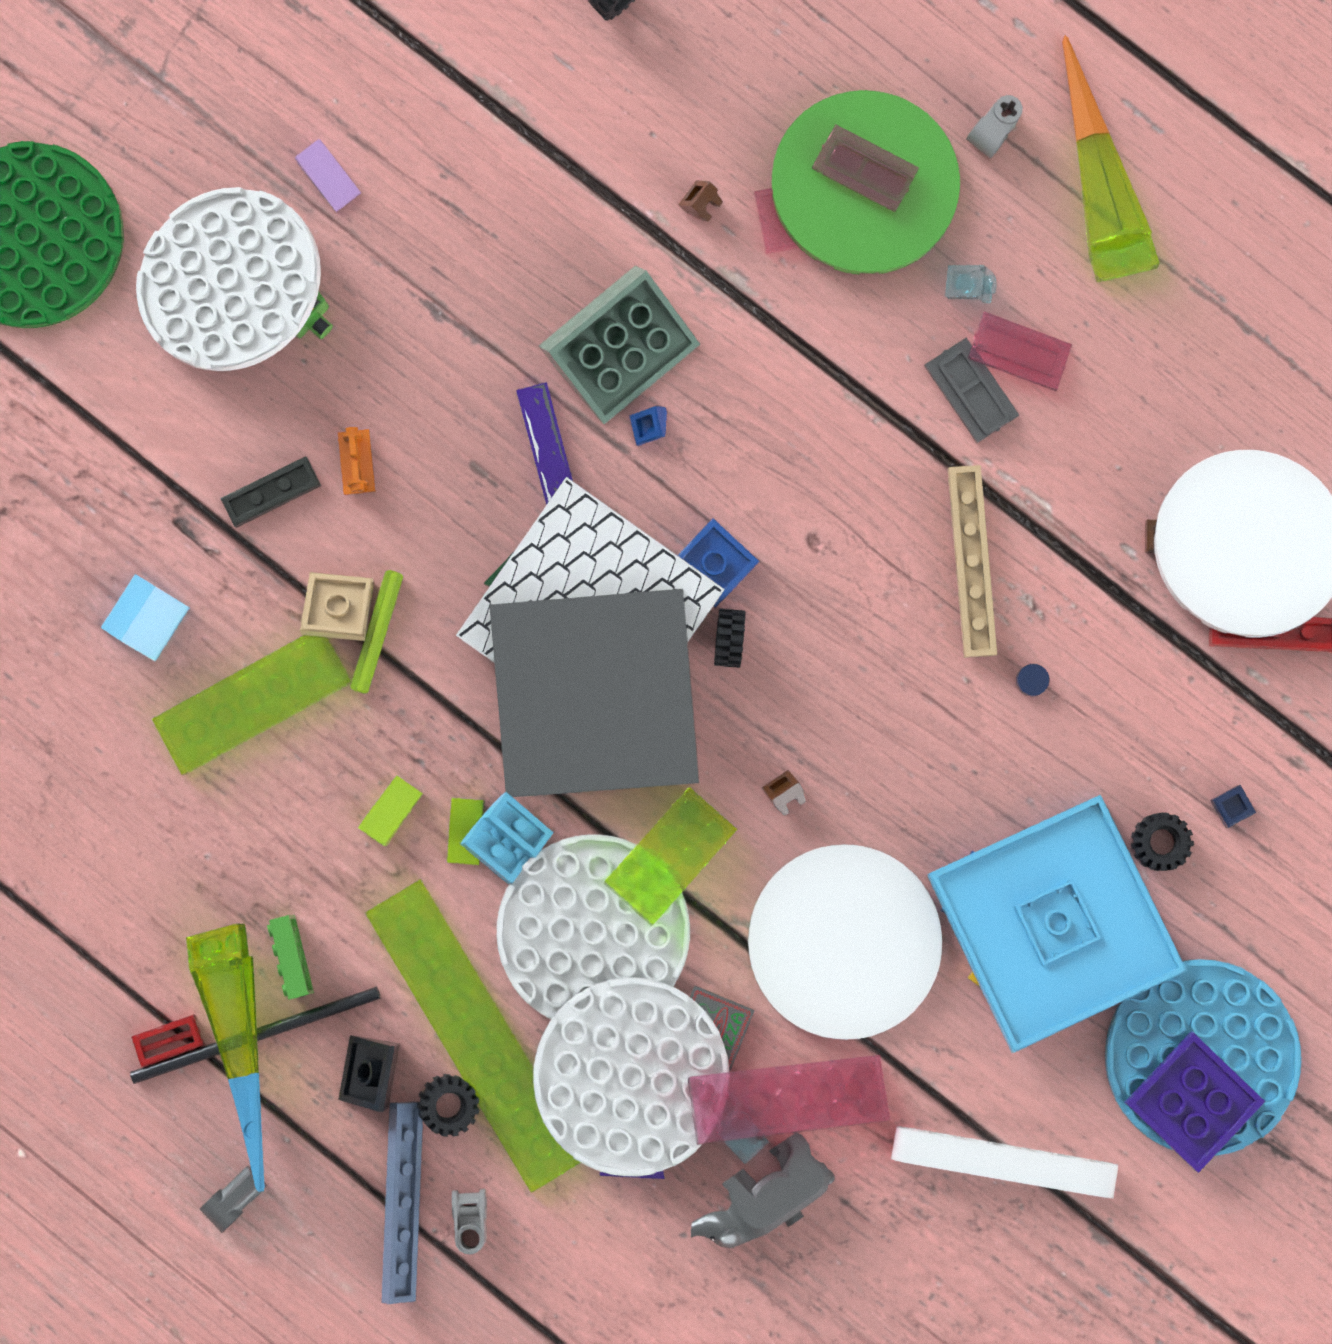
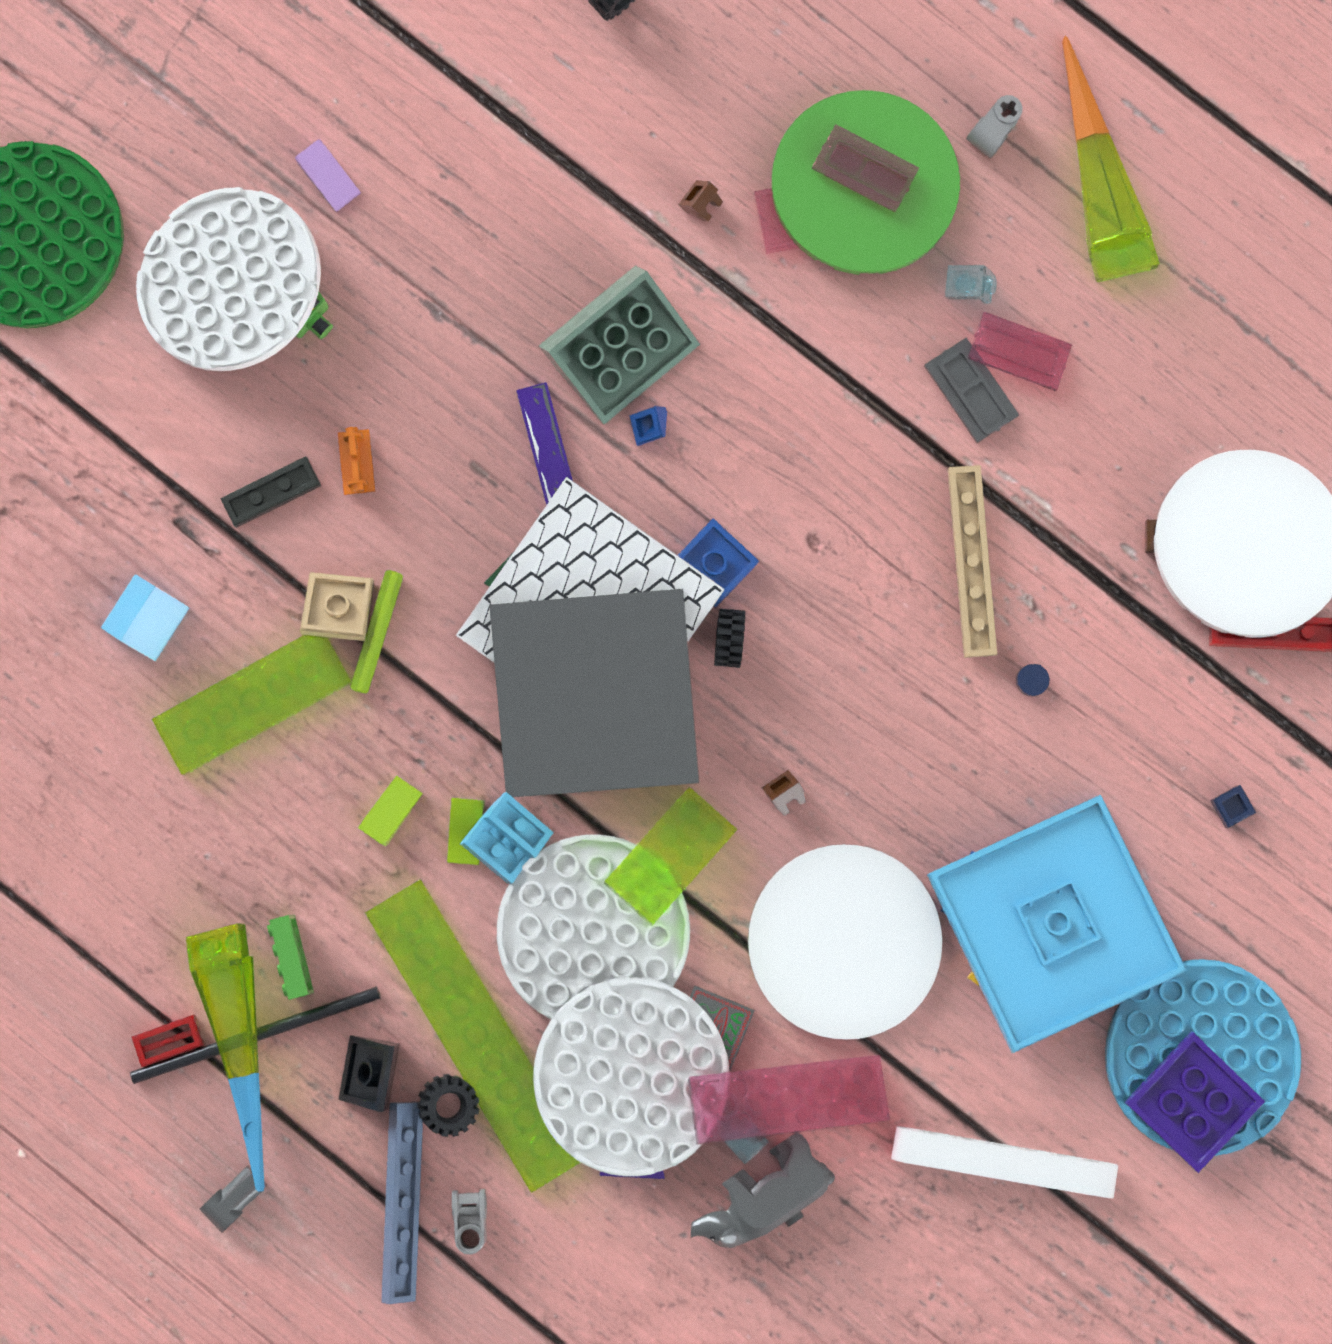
black tyre [1131,813,1194,871] -> none

